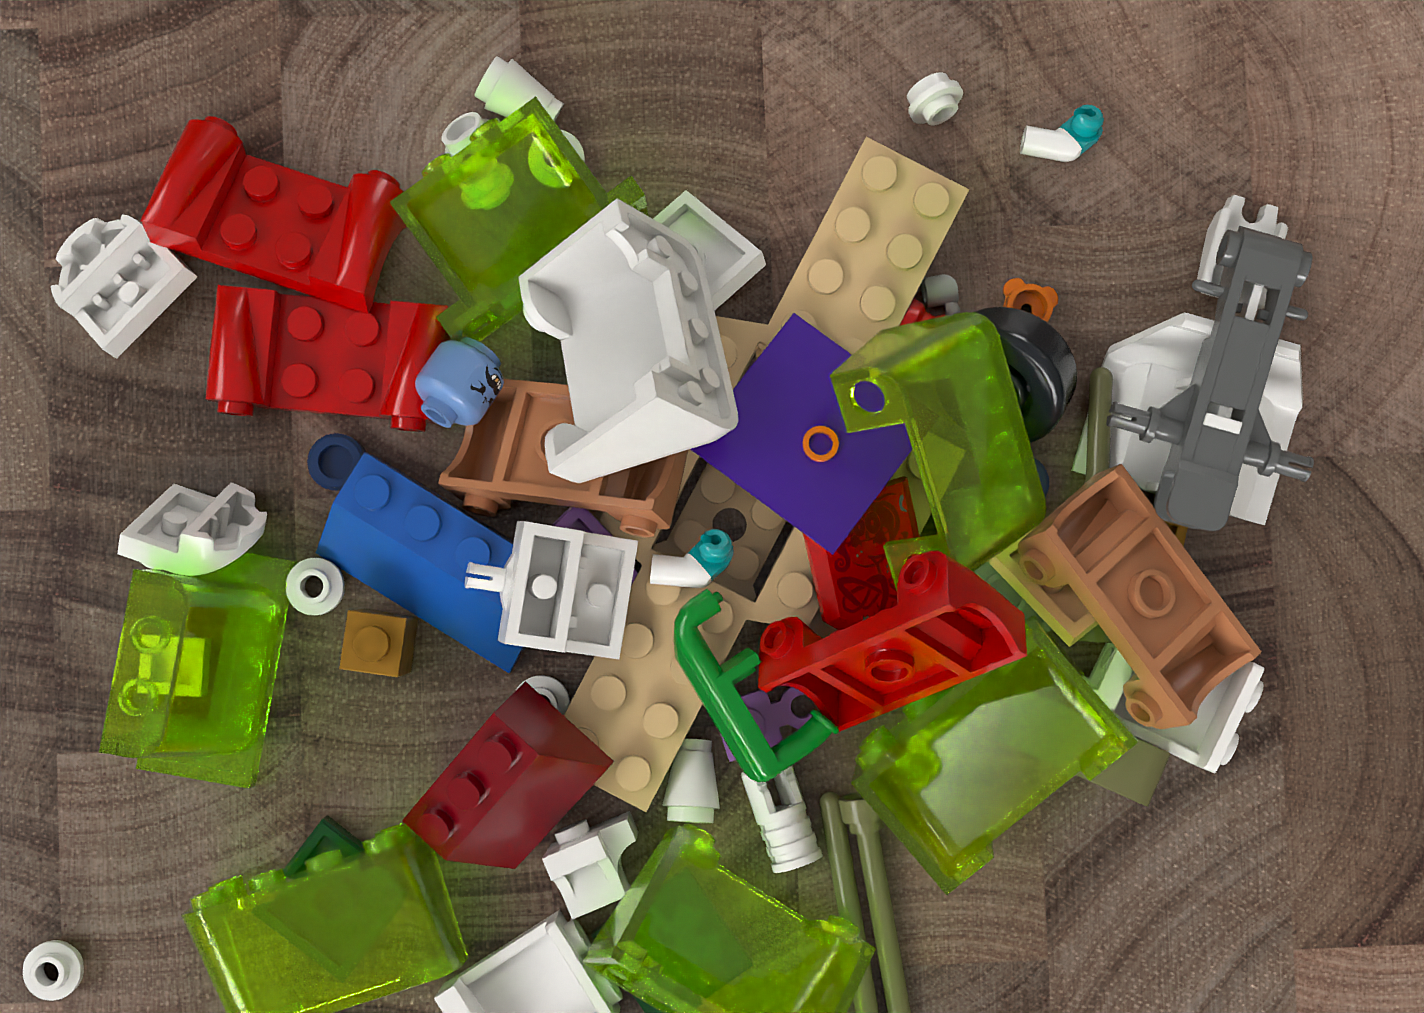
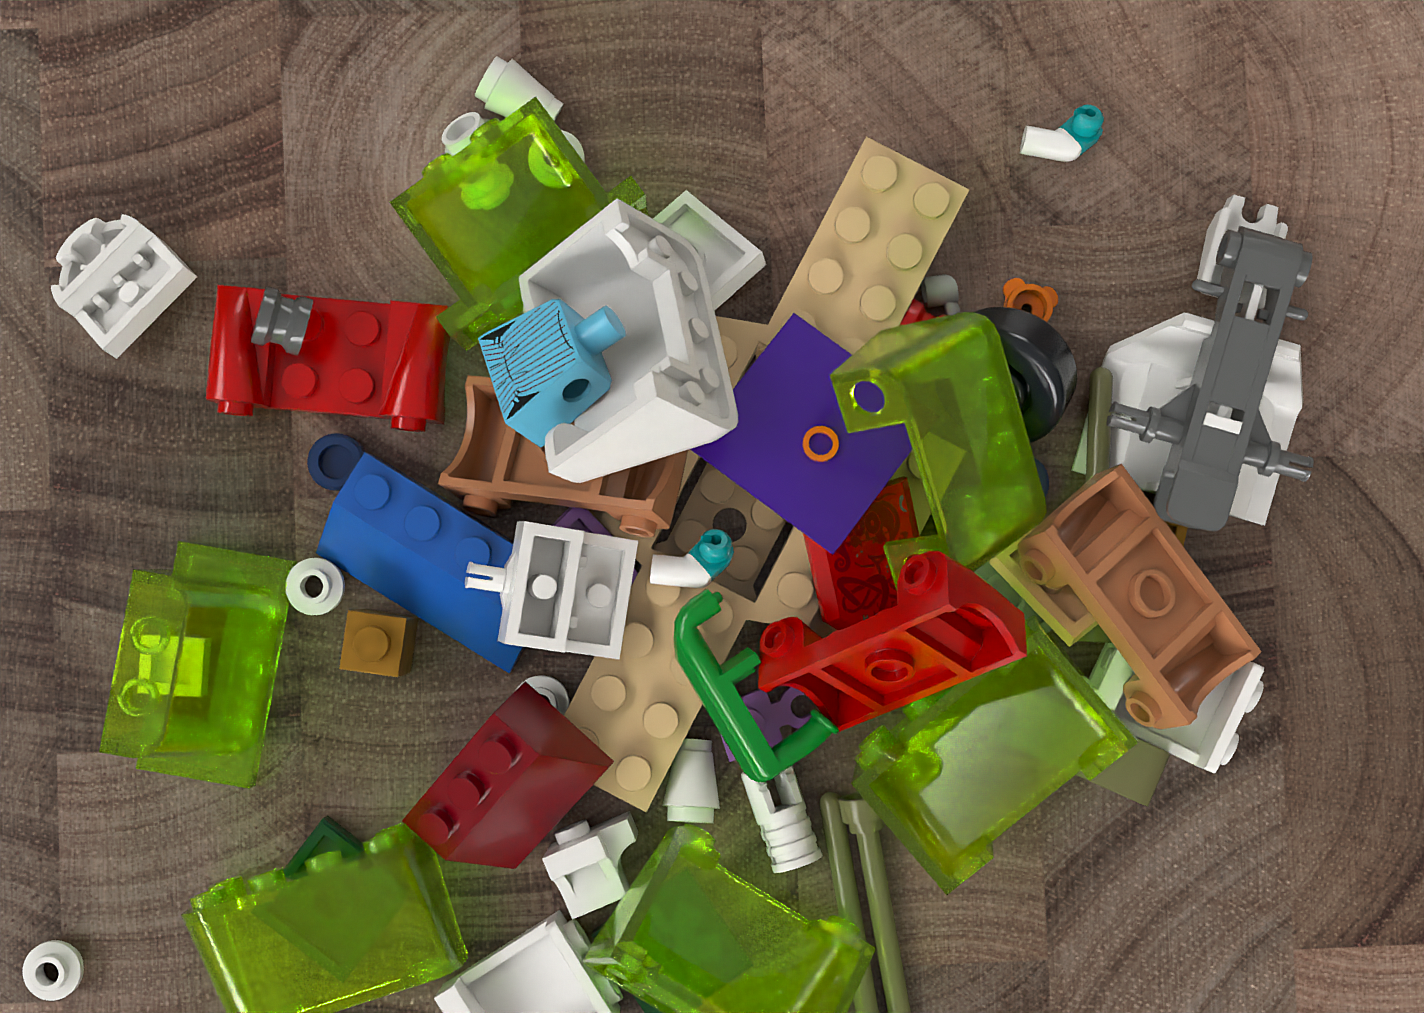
white slope [117,483,267,576] -> none
red piece [140,116,410,314] -> none
medium blue head [415,337,504,428] -> none
white plate [907,72,963,126] -> none
none -> dark grey wheel [251,286,313,356]
none -> medium azure torso [478,299,626,448]

